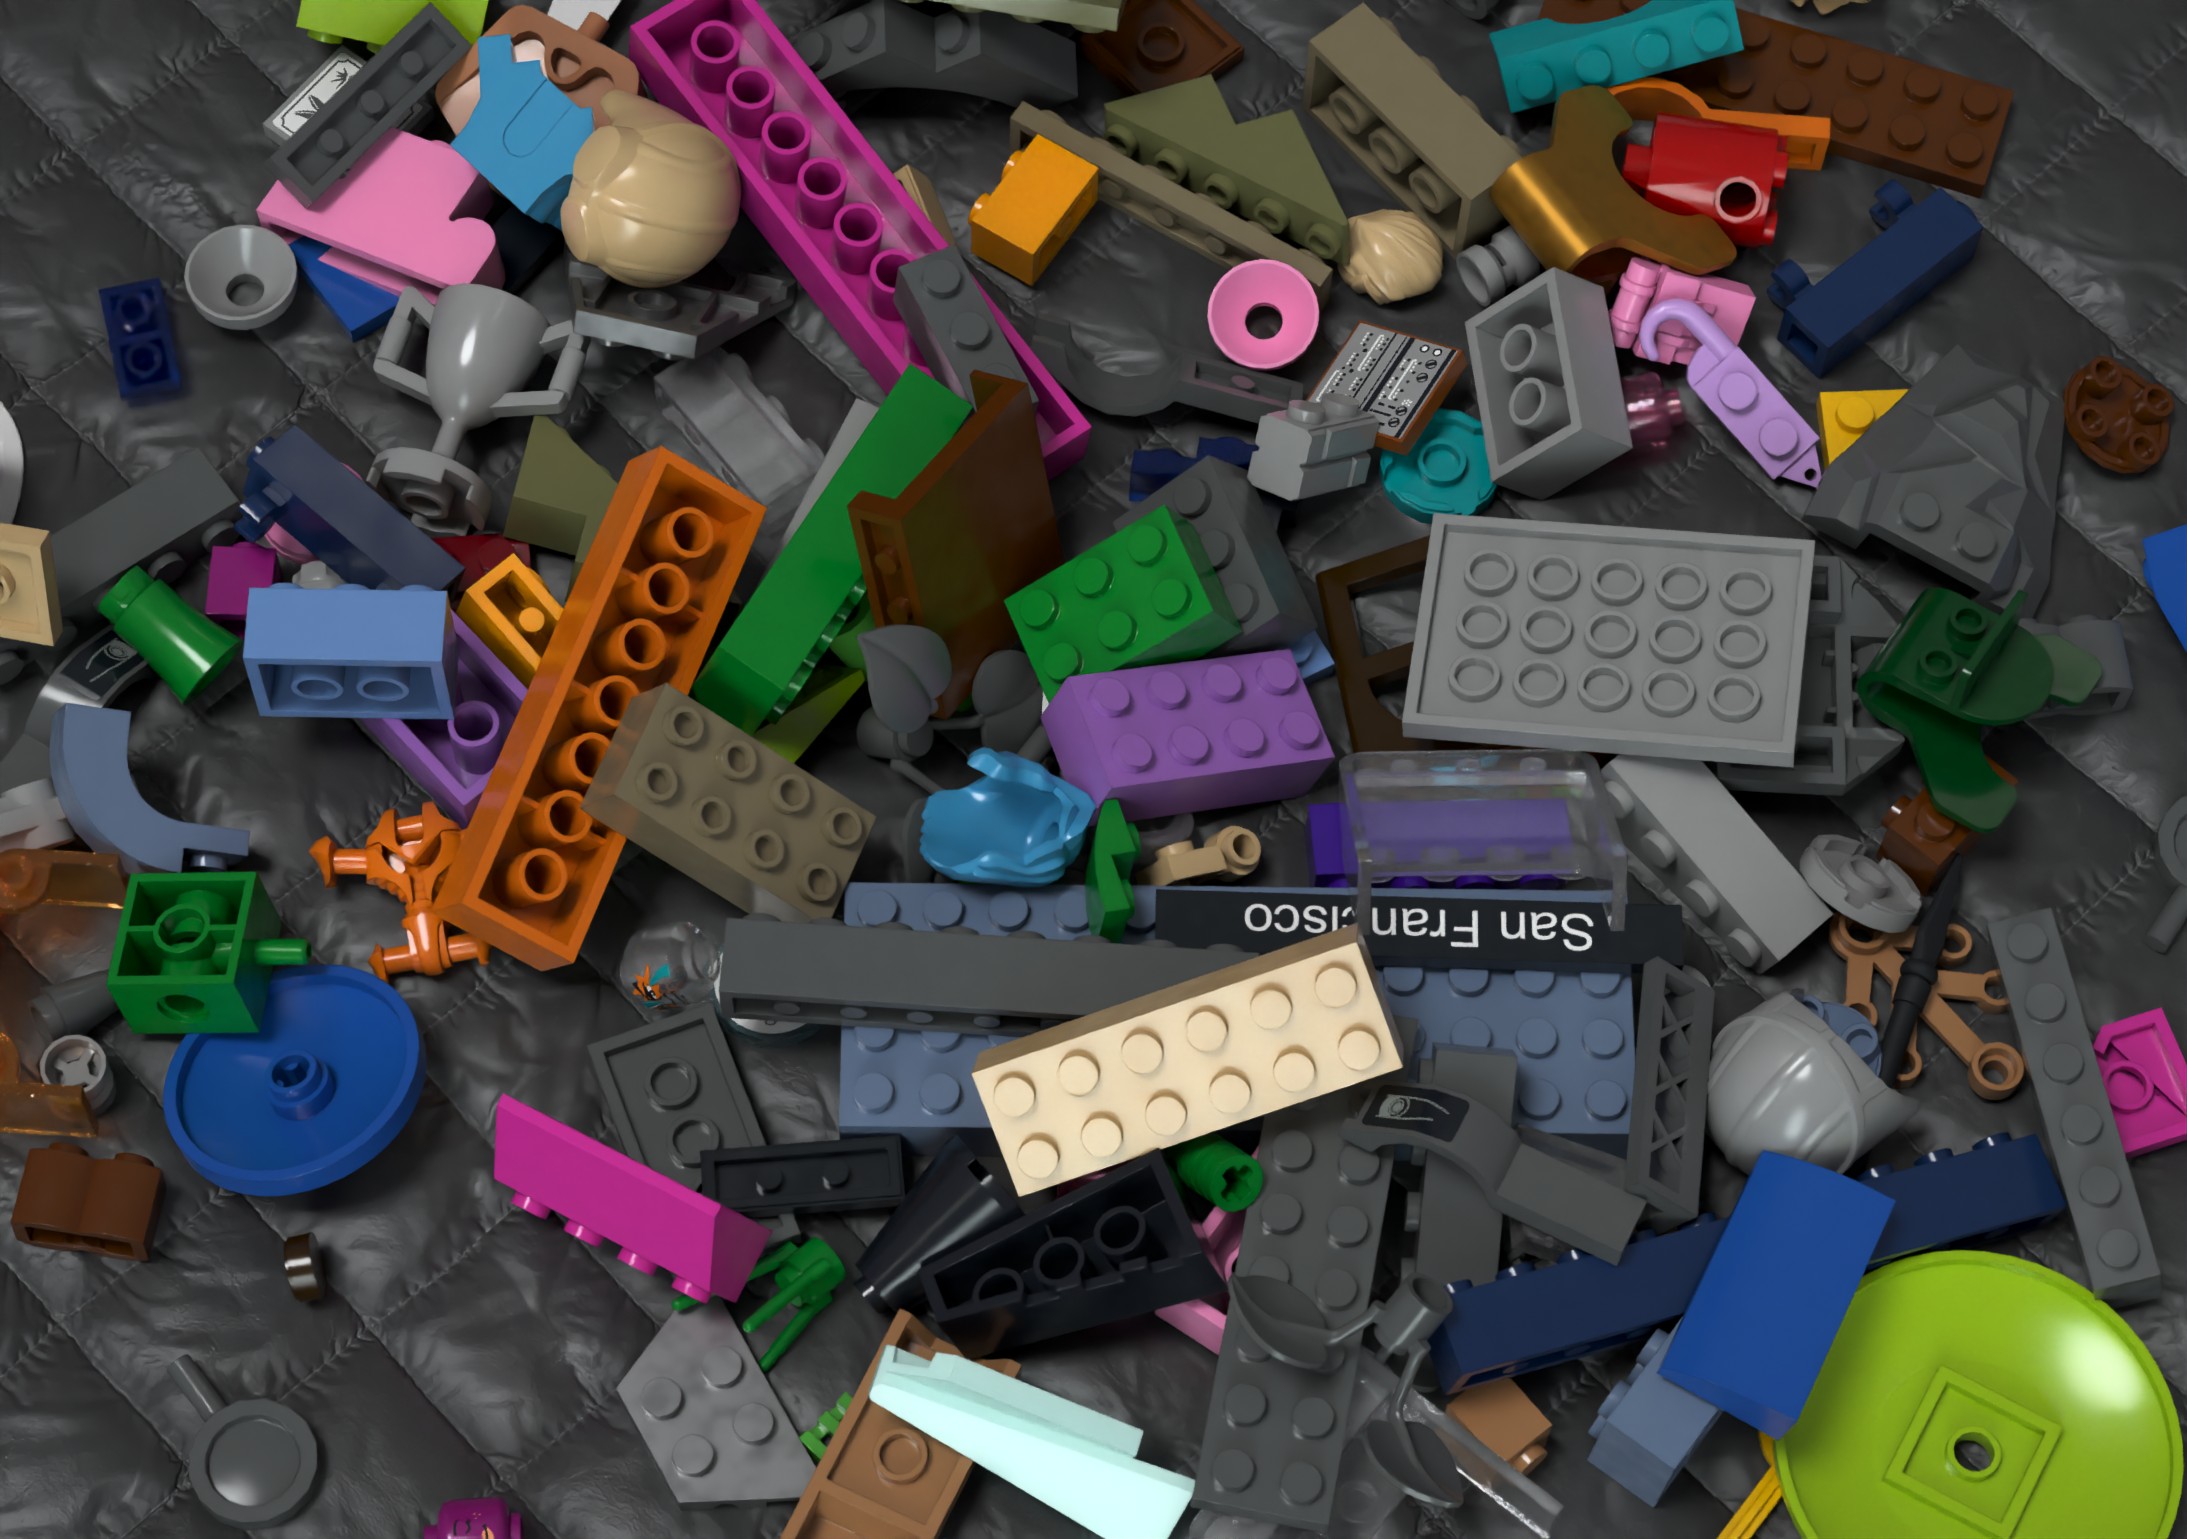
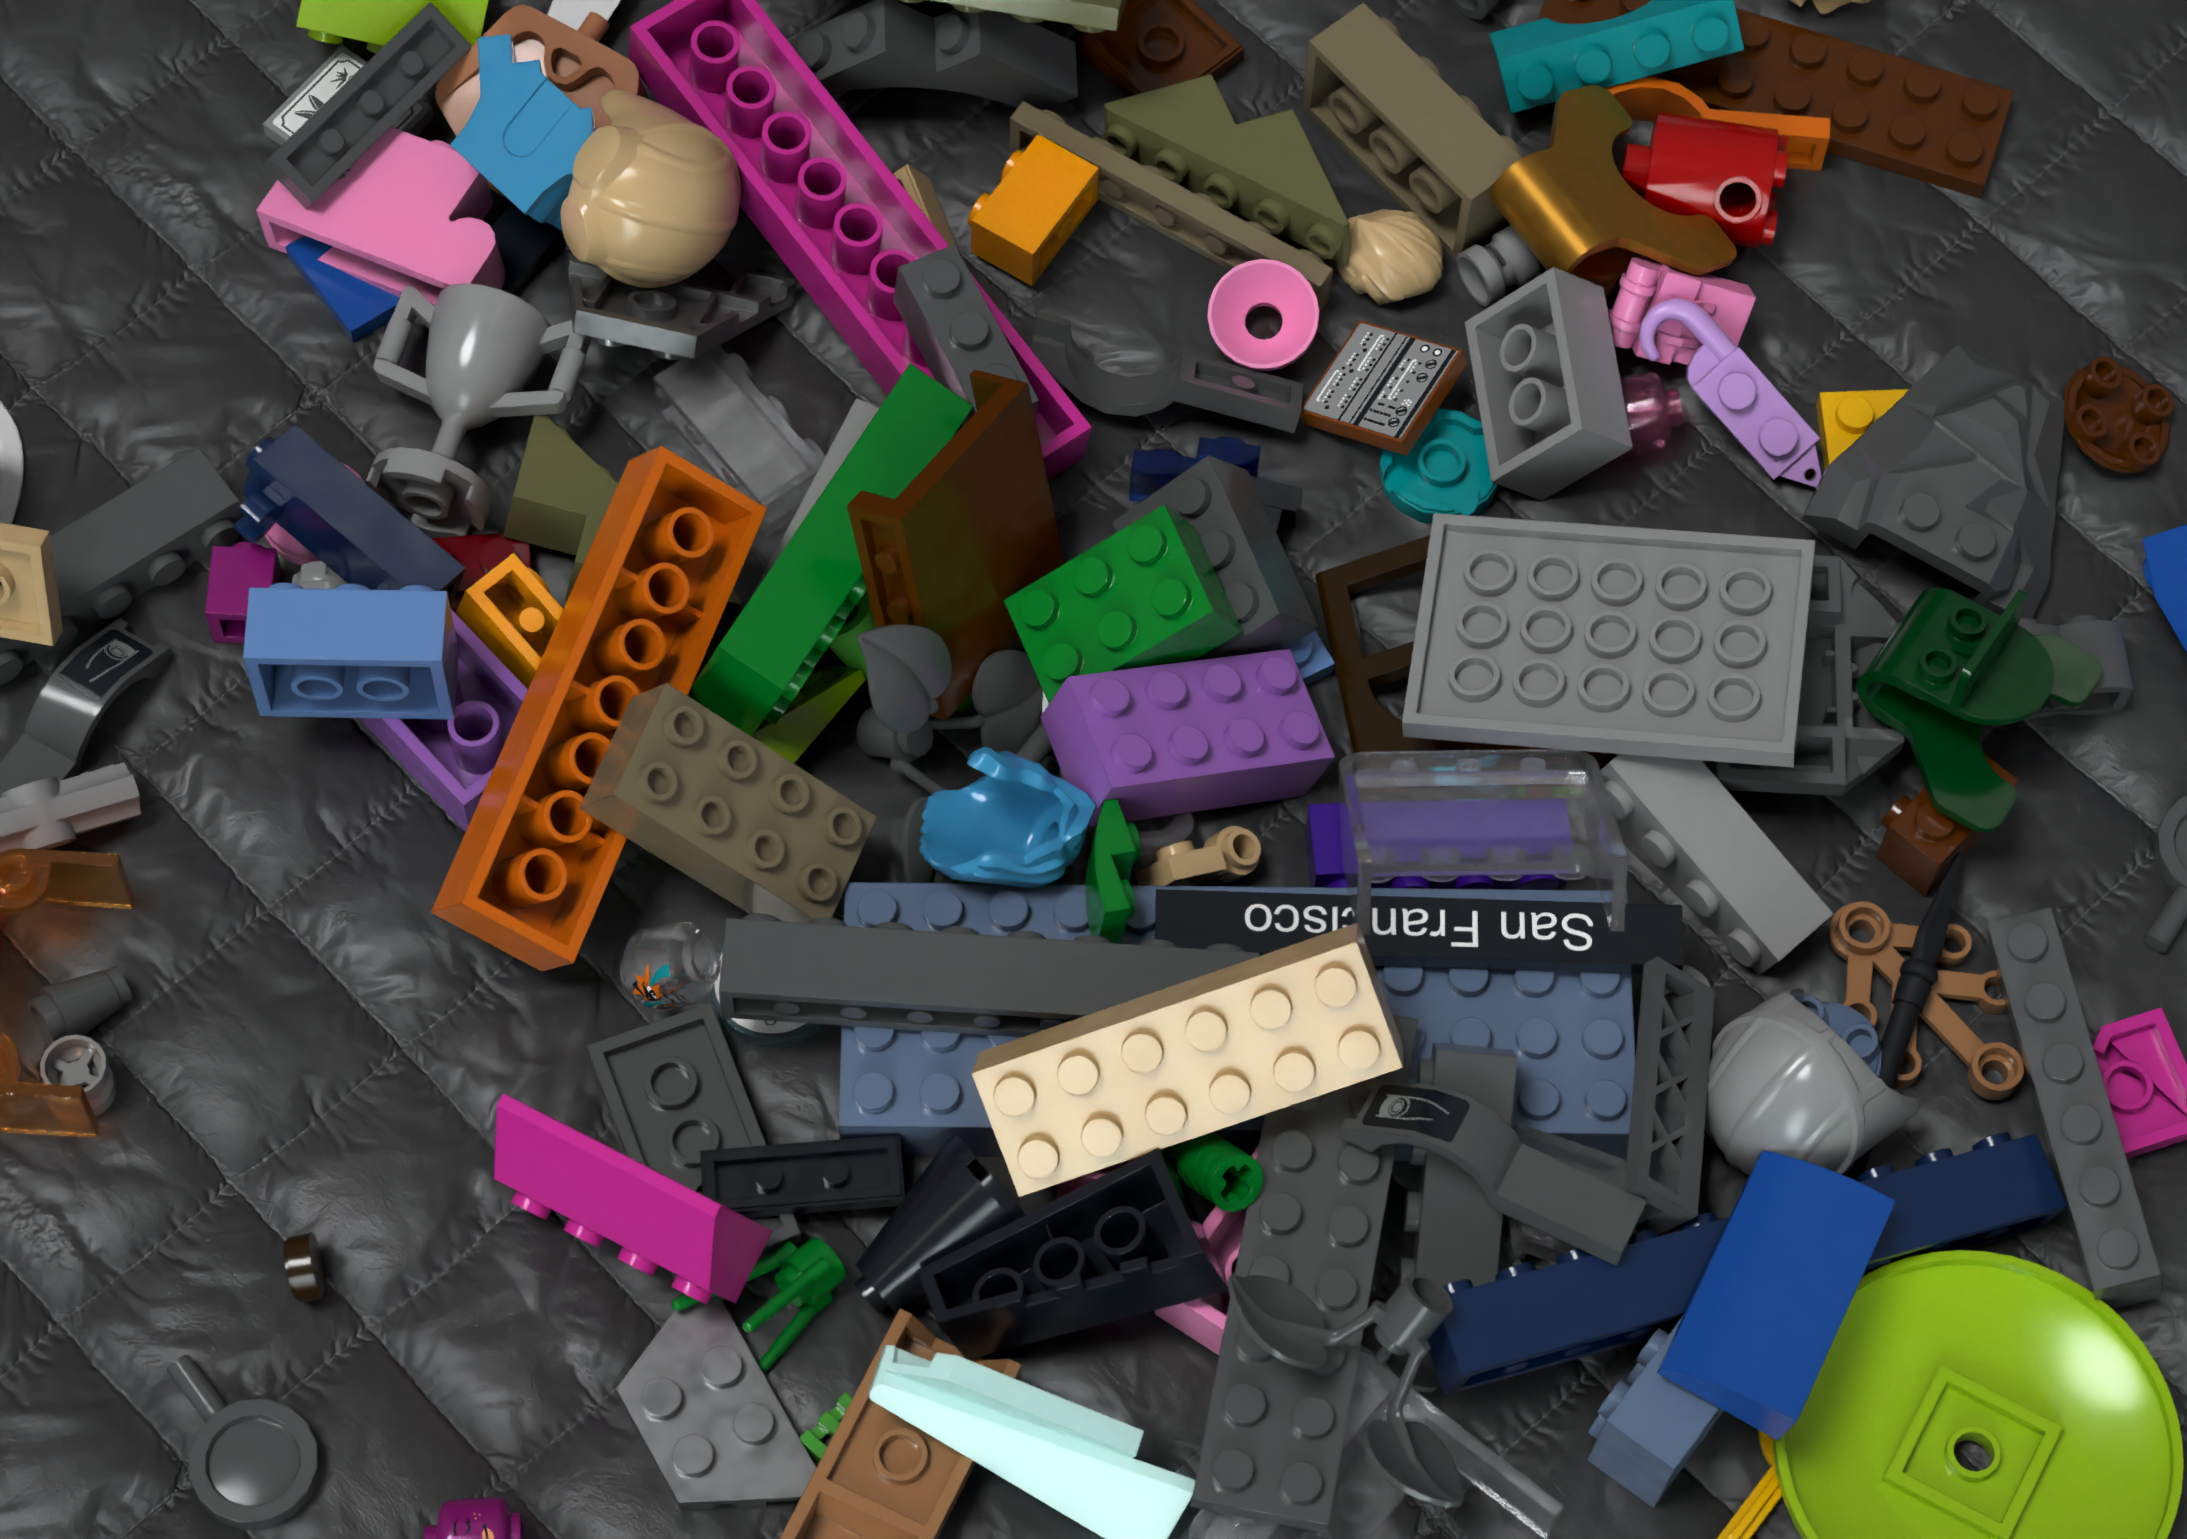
reddish brown brick [10,1142,167,1261] -> none
sand blue arch [49,703,250,874] -> none
green plant [97,566,244,706] -> none
clear blue slope [99,277,183,401] -> none
green piece [106,872,312,1034] -> none
blue dish [163,964,427,1196] -> none
light grey piece [184,225,298,330] -> none
orange piece [308,801,492,985] -> none
light grey brick [1247,393,1379,501] -> none
medium nougat brick [1441,1378,1552,1486] -> none
dark blue brick [1766,179,1984,379] -> none
light grey tile [1799,834,1922,933] -> none

